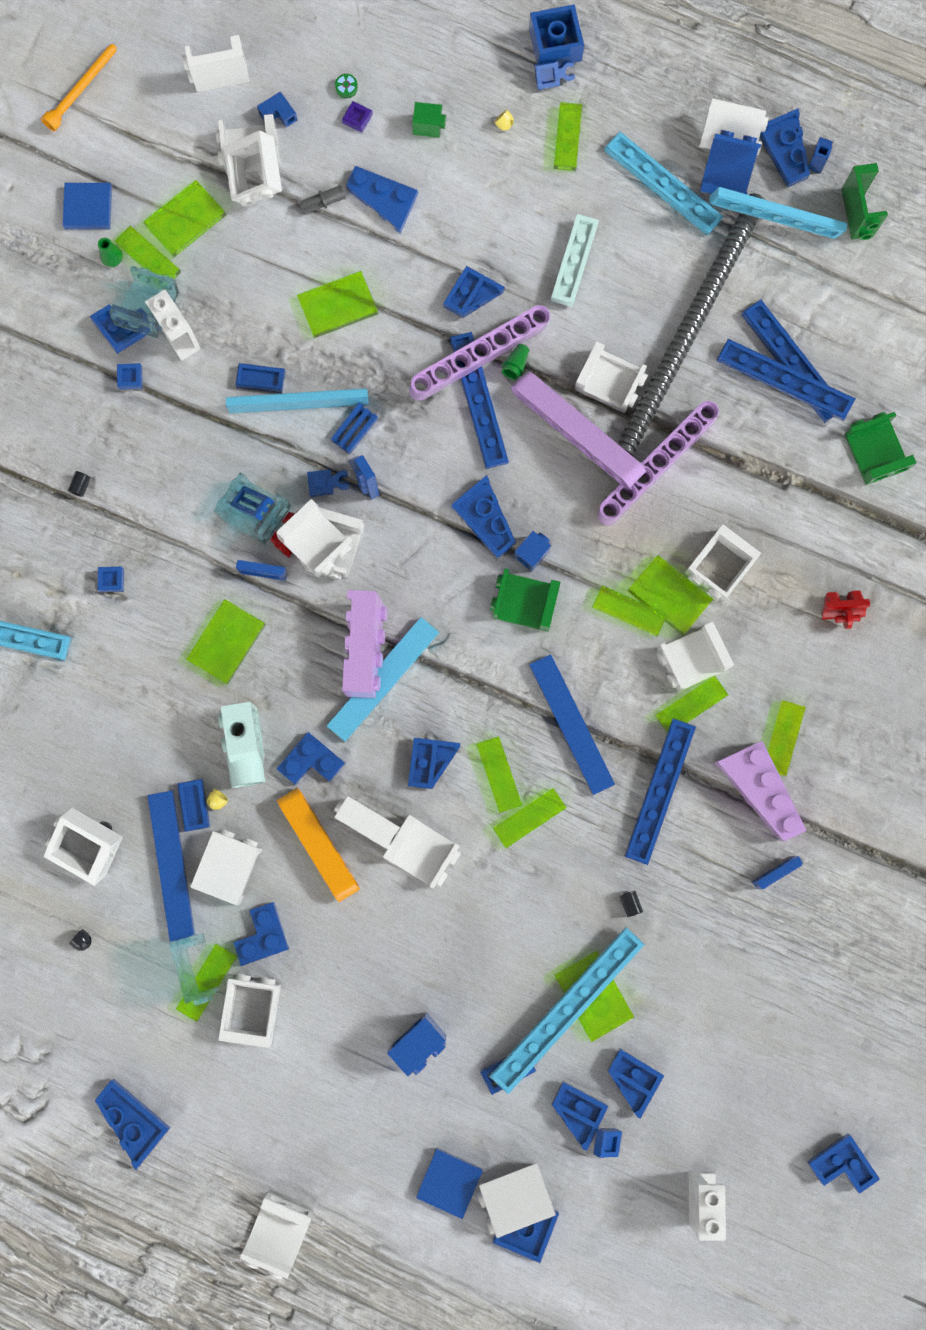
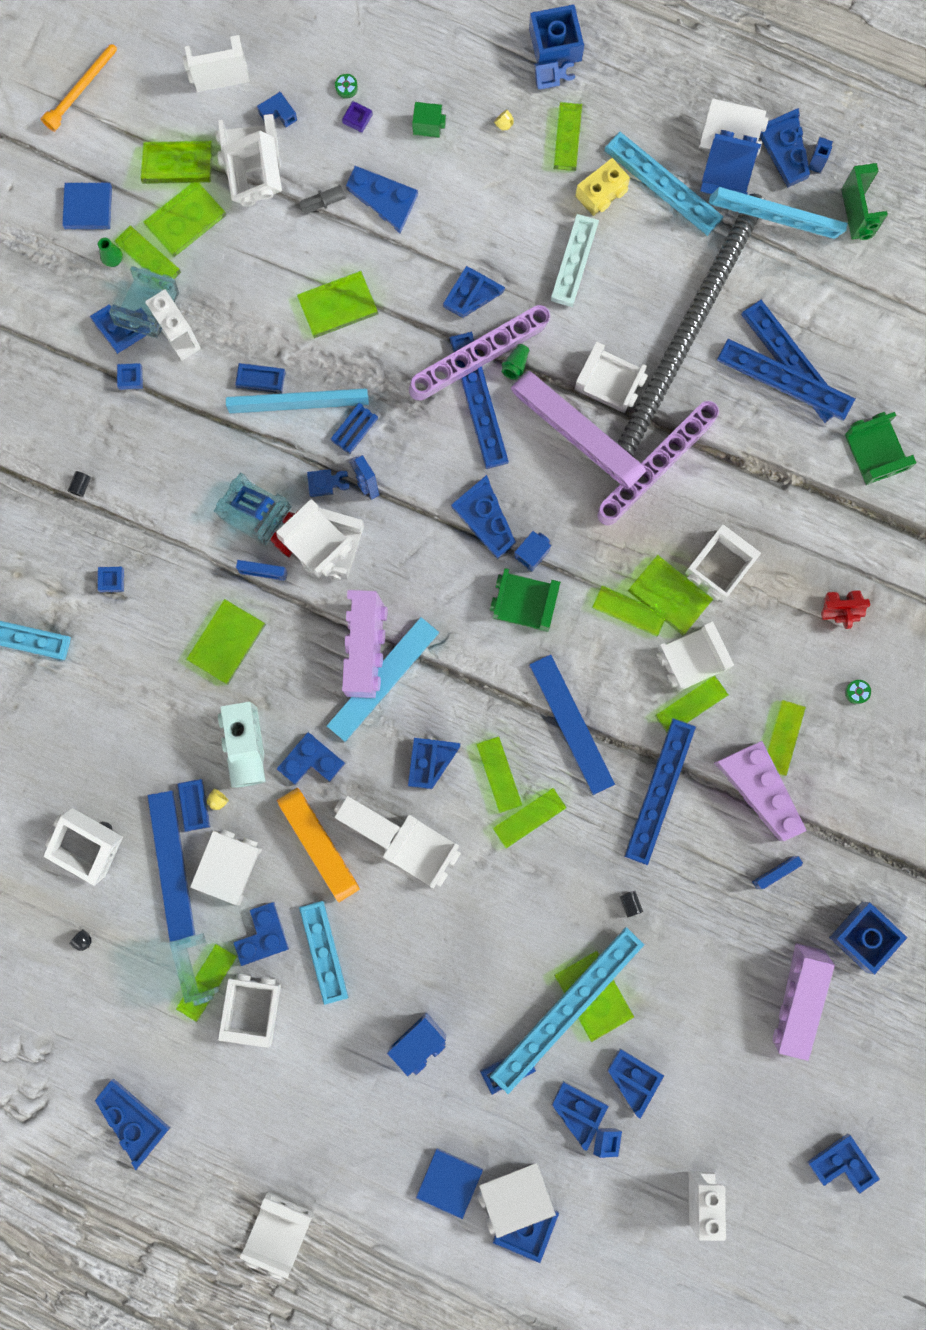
none -> clear neon green tile [141,141,213,184]
none -> medium azure tile [299,901,349,1005]
none -> light yellow brick [575,158,630,216]
none -> lavender wedge [773,943,835,1061]
none -> blue brick [829,902,908,975]
none -> green tile [845,680,871,704]

